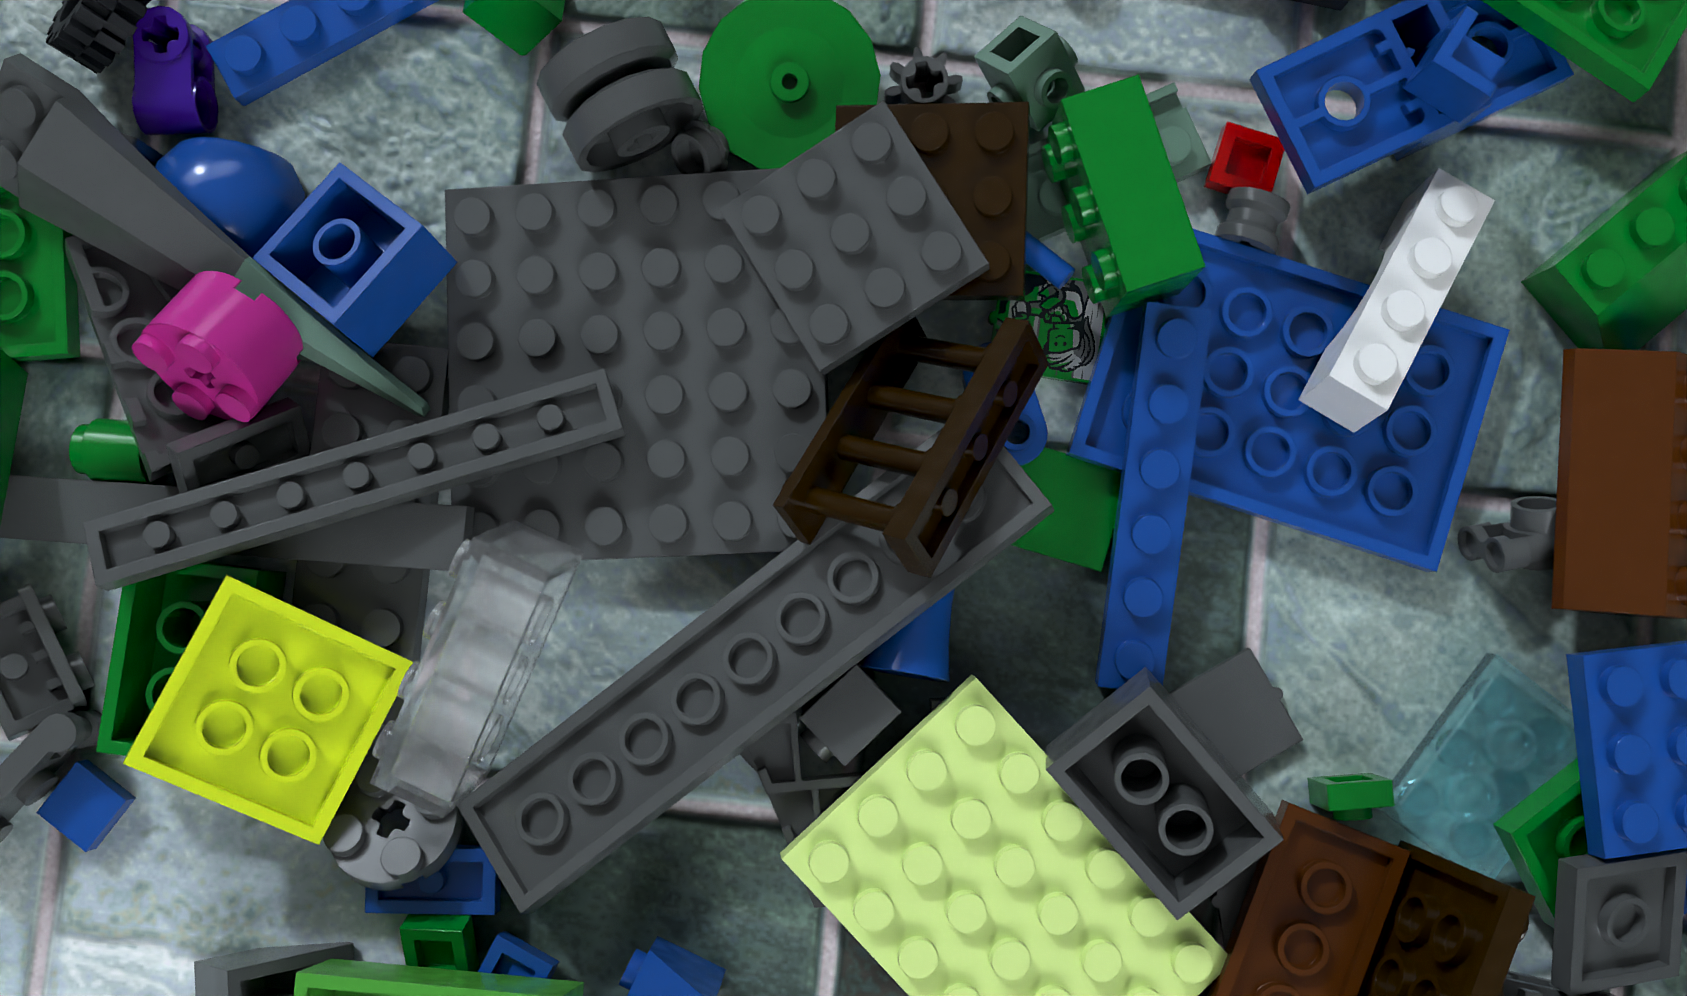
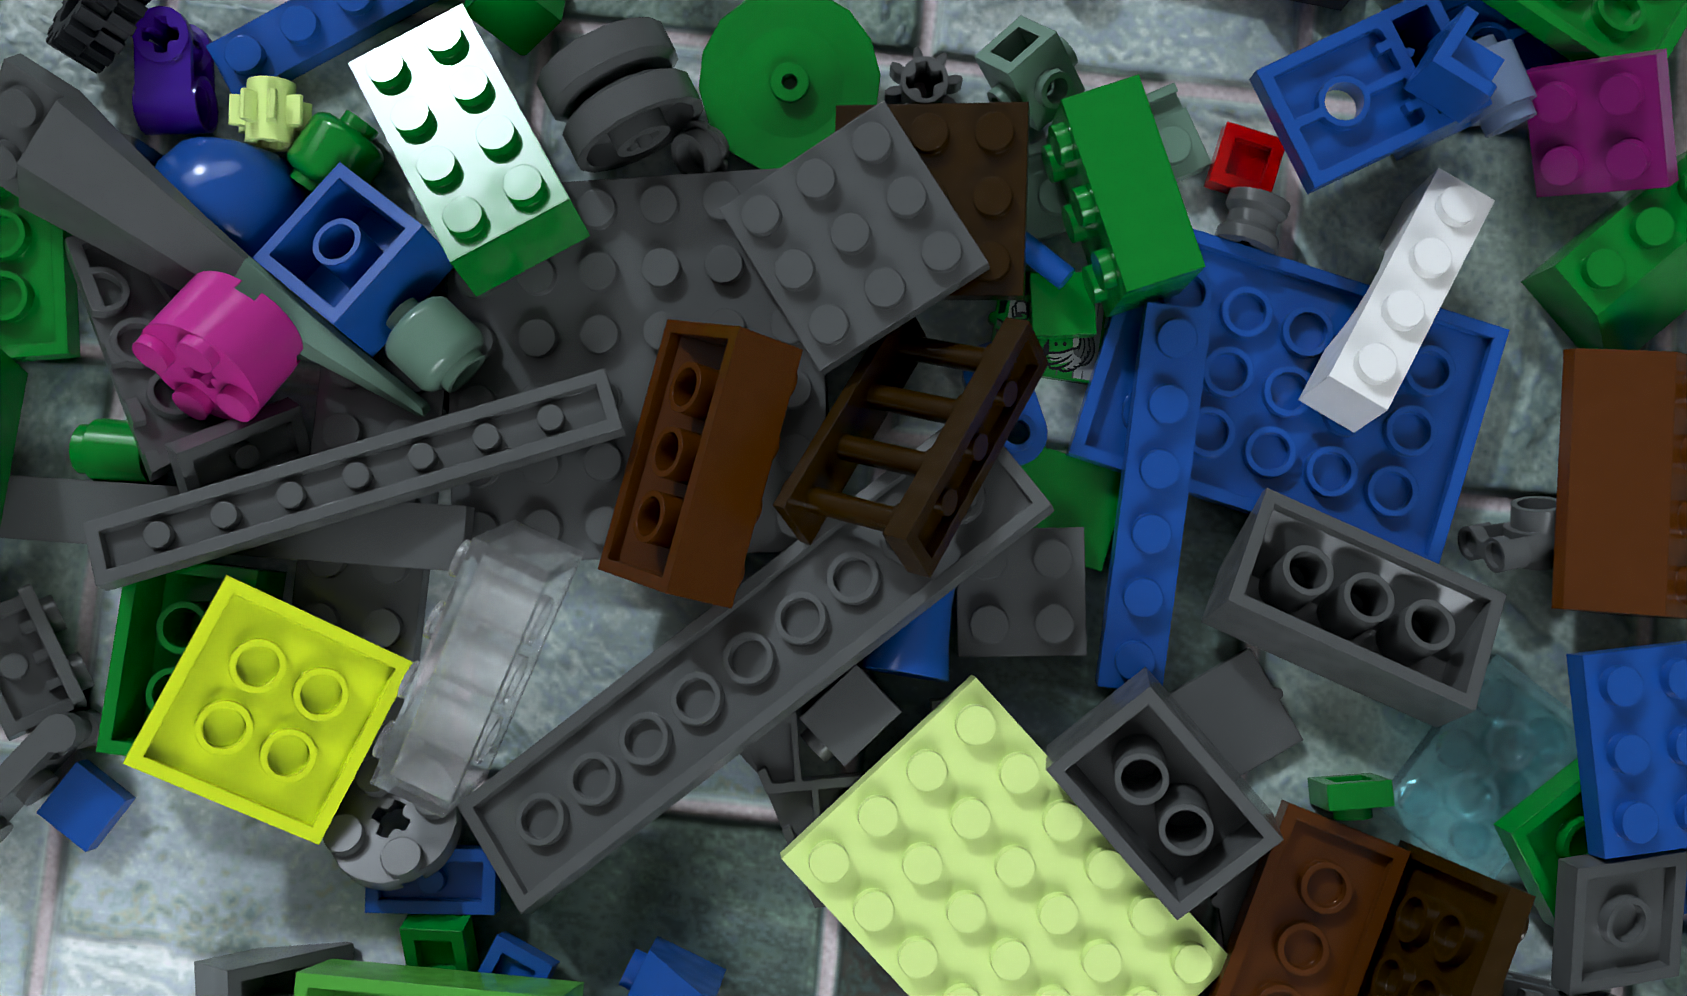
none -> yellowish green gear [228,76,312,152]
none -> green head [287,110,385,193]
none -> brick [348,4,590,297]
none -> sand green head [385,296,485,393]
none -> reddish brown slope [598,319,803,609]
none -> dark grey plate [957,527,1087,657]
none -> green tile [1027,271,1097,340]
none -> dark grey slope [1201,488,1507,728]
none -> sand blue brick [1471,34,1537,138]
none -> magenta plate [1526,48,1679,198]

